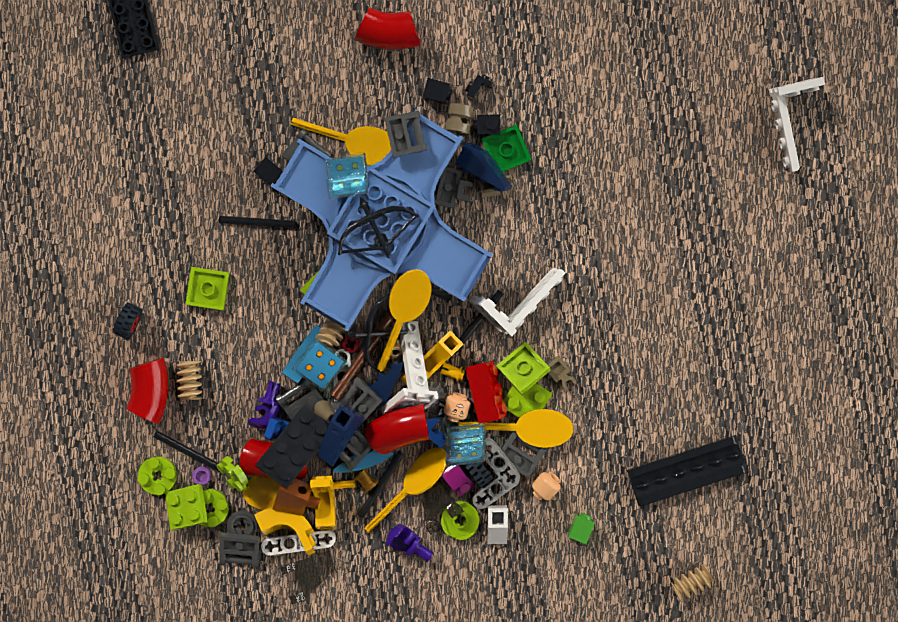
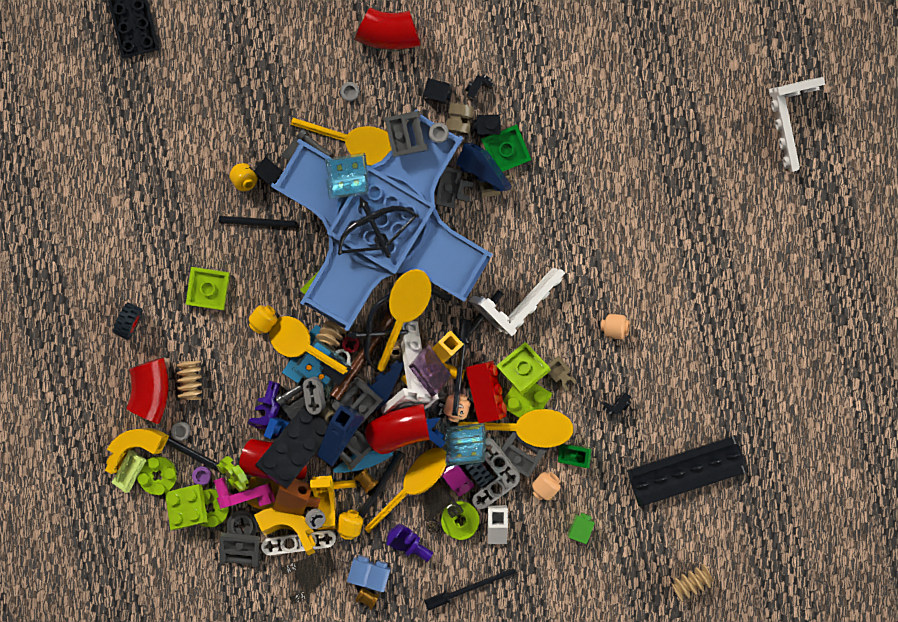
none -> yellow arch [105,428,169,474]
none -> yellowish green plate [112,450,146,493]
none -> light grey tile [171,421,191,441]
none -> dark pink beam [213,477,275,509]
none -> yellow head [229,163,258,192]
none -> yellow head [248,305,277,334]
none -> yellow piece [269,316,348,374]
none -> light grey beam [303,376,326,414]
none -> light grey tile [305,509,326,529]
none -> black brick [319,352,351,385]
none -> yellow head [336,509,363,540]
none -> light grey tile [340,82,360,102]
none -> medium blue brick [347,555,390,592]
none -> pearl gold bush [355,586,380,610]
none -> plate [409,345,451,397]
none -> black piece [424,569,516,611]
none -> light grey tile [429,123,449,143]
none -> black piece [452,319,471,416]
none -> green slope [558,444,592,468]
none -> light nougat head [601,314,630,340]
none -> black bracket [601,391,631,416]

